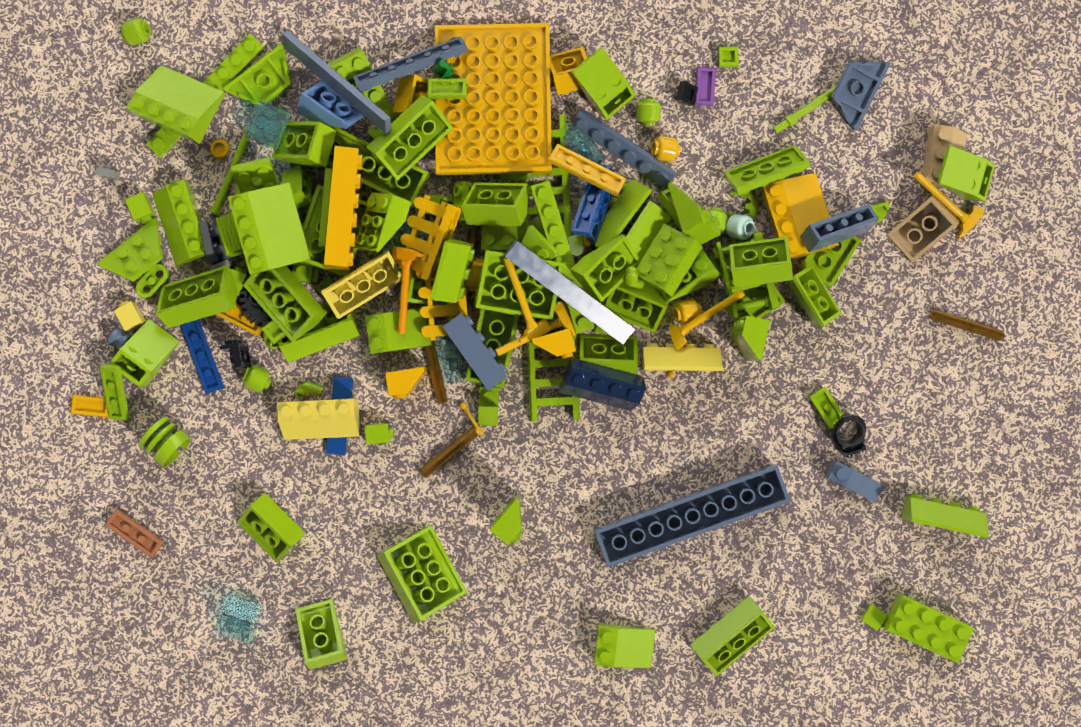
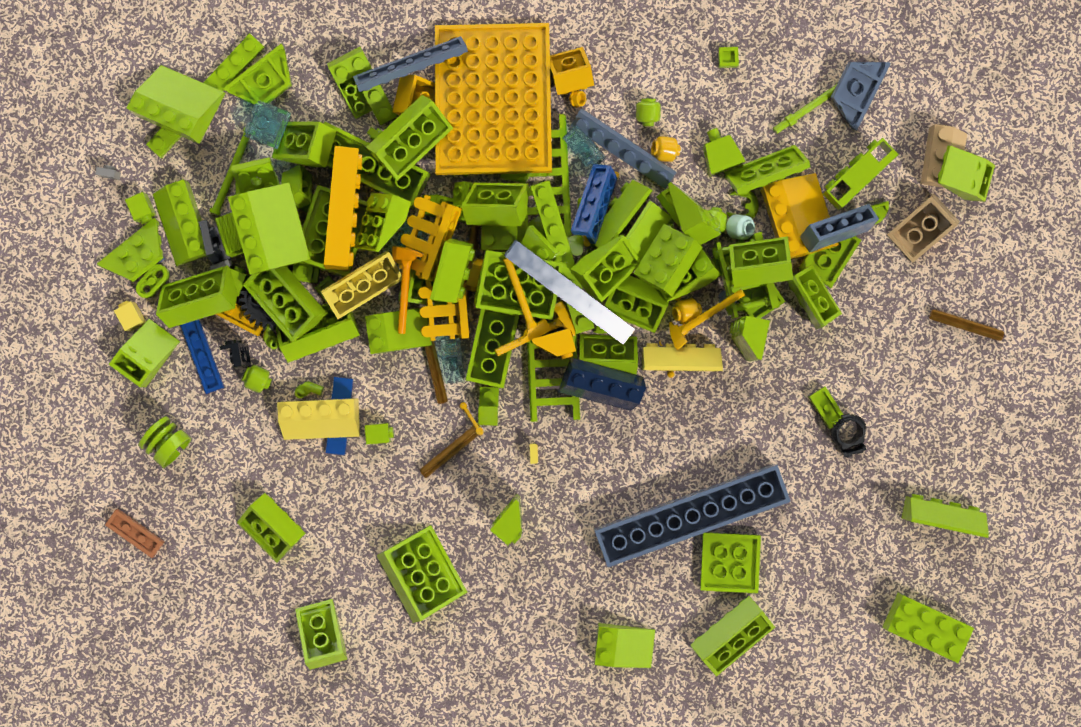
yellow tile [70,395,109,417] -> none
lime tile [99,364,130,421] -> none
sand blue wheel [107,328,132,351] -> none
lime head [120,18,151,46] -> none
yellow tile [210,139,230,159] -> none
clear light blue slope [215,593,263,645] -> none
lime tile [261,320,286,345] -> none
sand blue tile [282,31,391,134] -> none
medium blue slope [297,81,365,129] -> none
lime tile [318,168,333,249] -> none
yellow slope [385,367,427,399] -> none
lime plate [428,78,467,99] -> none
green plate [432,60,454,79] -> none
sand blue brick [442,313,508,391] -> none
yellow tile [548,144,626,197] -> none
lime slope [571,47,636,120] -> none
lime arm [625,267,644,289] -> none
black tile [674,81,698,106] -> none
medium lavender tile [694,67,716,107] -> none
sand blue slope [824,460,884,503] -> none
lime tile [860,604,888,631] -> none
yellow piece [913,172,984,238] -> none
none -> light yellow tile [530,444,538,464]
none -> yellow plate [569,90,586,108]
none -> lime plate [700,532,761,593]
none -> lime torso [703,128,745,177]
none -> lime piece [822,138,899,210]

